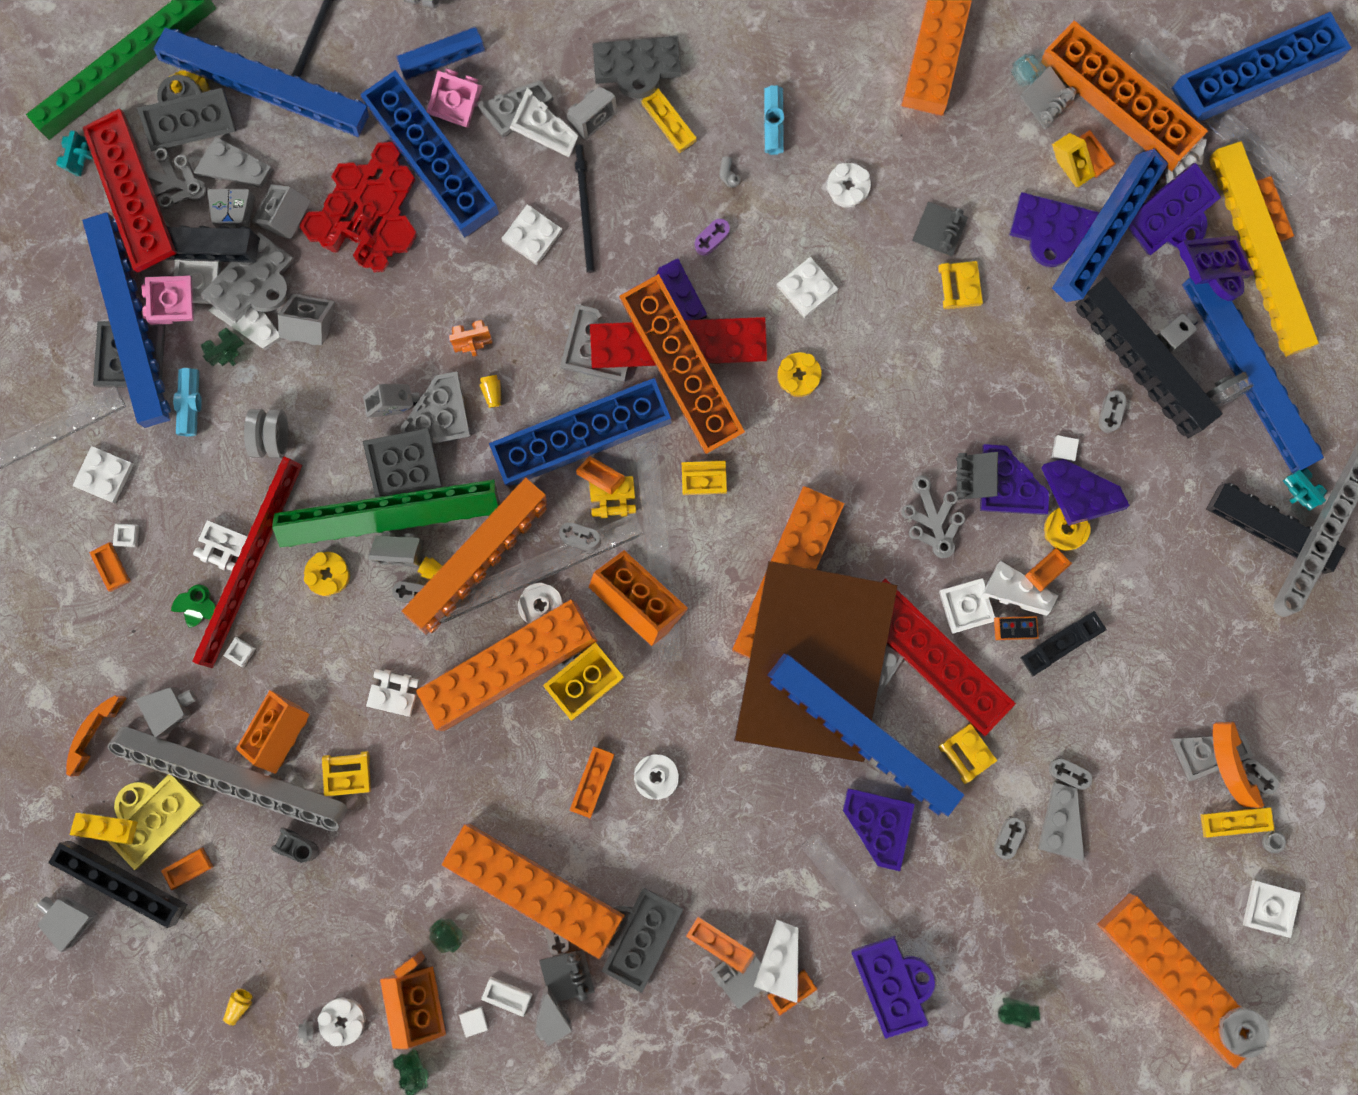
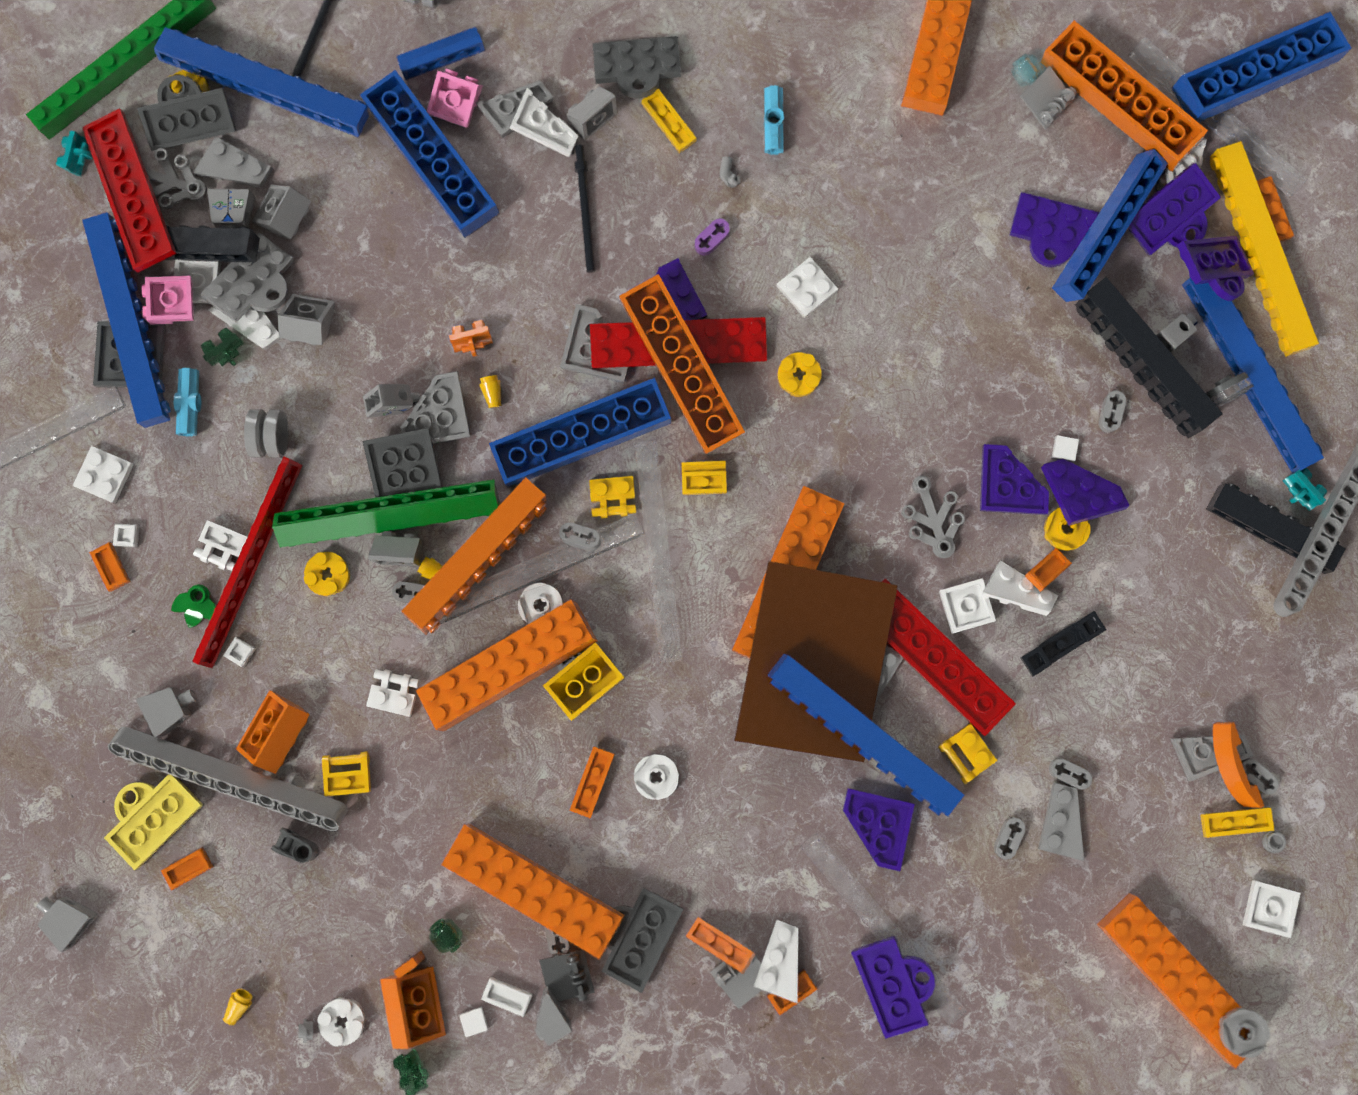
black brick [48,840,188,928] -> none
orange slope [66,695,126,777] -> none
yellow plate [69,813,138,845] -> none
red piece [300,142,417,272] -> none
white plate [501,205,563,265] -> none
orange tile [576,456,625,495] -> none
orange slope [588,550,688,646] -> none
white plate [827,163,871,208] -> none
dark grey hinge [912,201,968,257] -> none
yellow plate [938,261,983,309] -> none
dark grey hinge [956,452,998,500] -> none
tile [994,616,1039,640] -> none
clear green hips [997,997,1040,1029] -> none
yellow slope [1052,133,1095,188] -> none
orange tile [1079,130,1115,178] -> none

